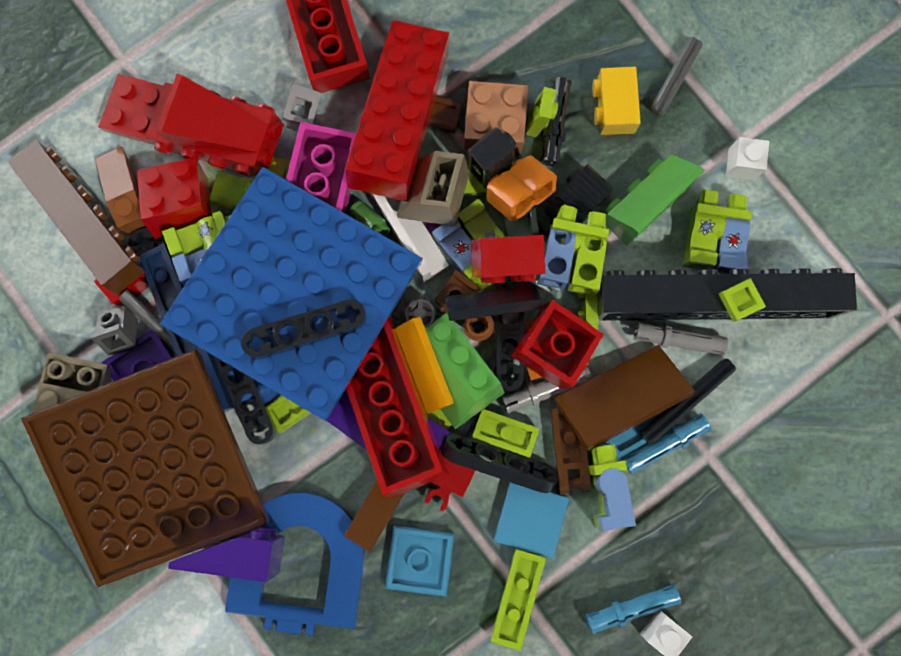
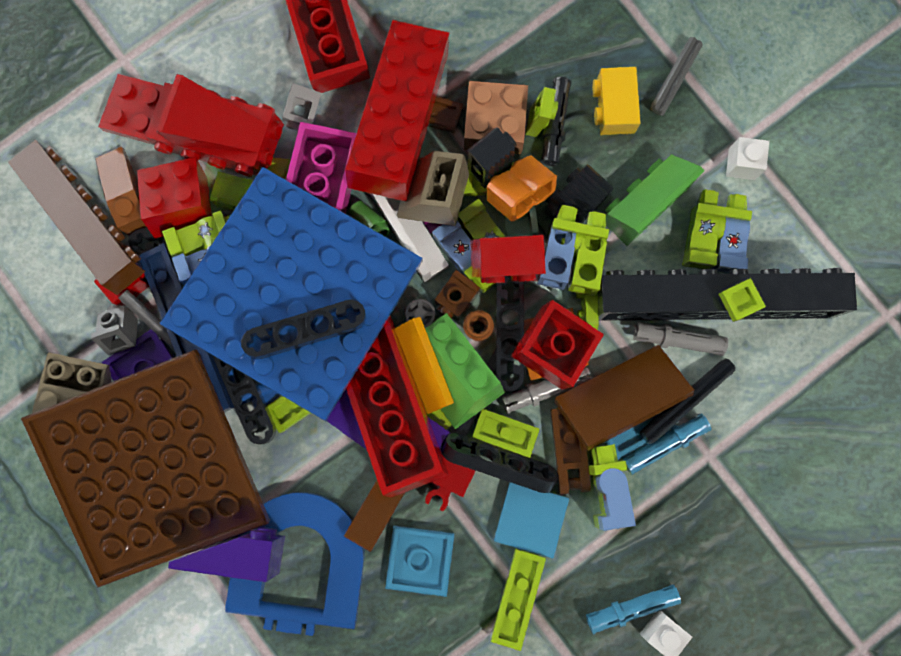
black tile [445,285,542,321] -> none

